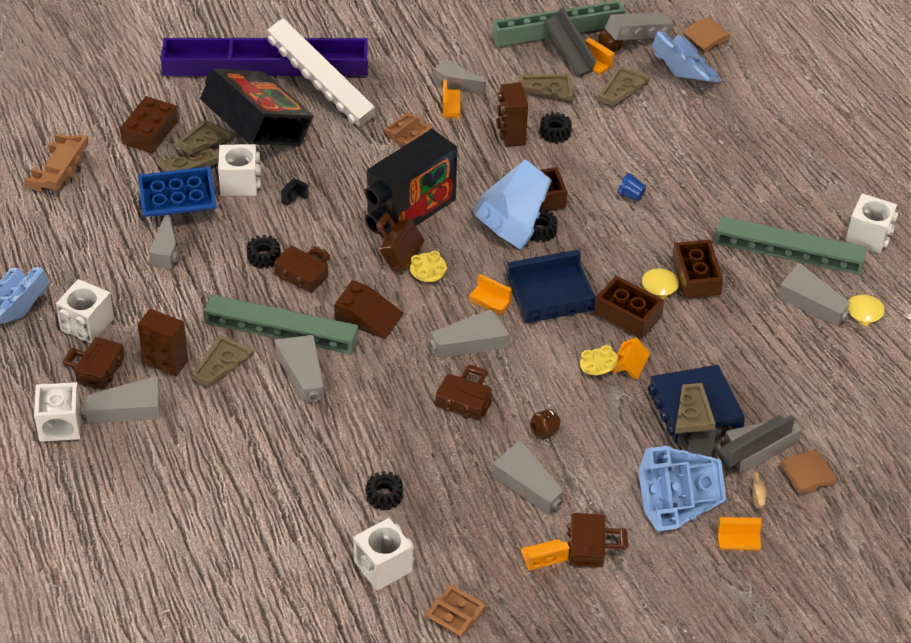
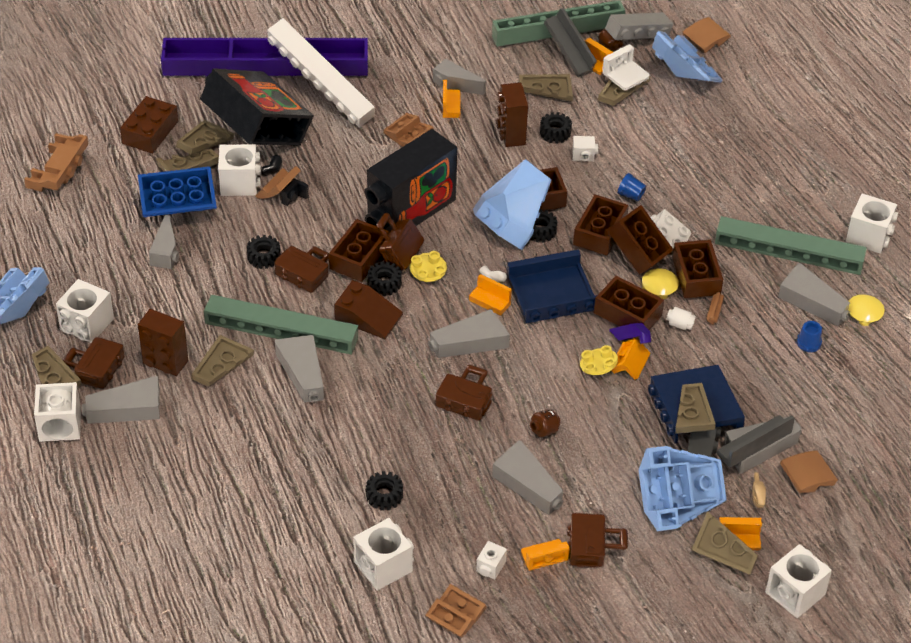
none -> dark tan wing [32,346,81,387]
none -> medium nougat slope [255,166,301,199]
none -> black arm [261,155,282,175]
none -> reddish brown brick [329,219,389,282]
none -> black tyre [368,261,402,296]
none -> white brick [476,541,507,579]
none -> white arm [479,266,507,283]
none -> white brick [572,136,598,161]
none -> reddish brown brick [573,194,629,256]
none -> white bracket [602,44,649,90]
none -> reddish brown brick [607,205,674,275]
none -> dark purple piece [609,323,652,344]
none -> white bracket [651,209,691,253]
none -> white brick [666,307,696,331]
none -> dark tan wing [692,512,759,575]
none -> medium nougat axle [706,292,724,324]
none -> white brick [765,544,832,618]
none -> blue piece [797,321,822,352]

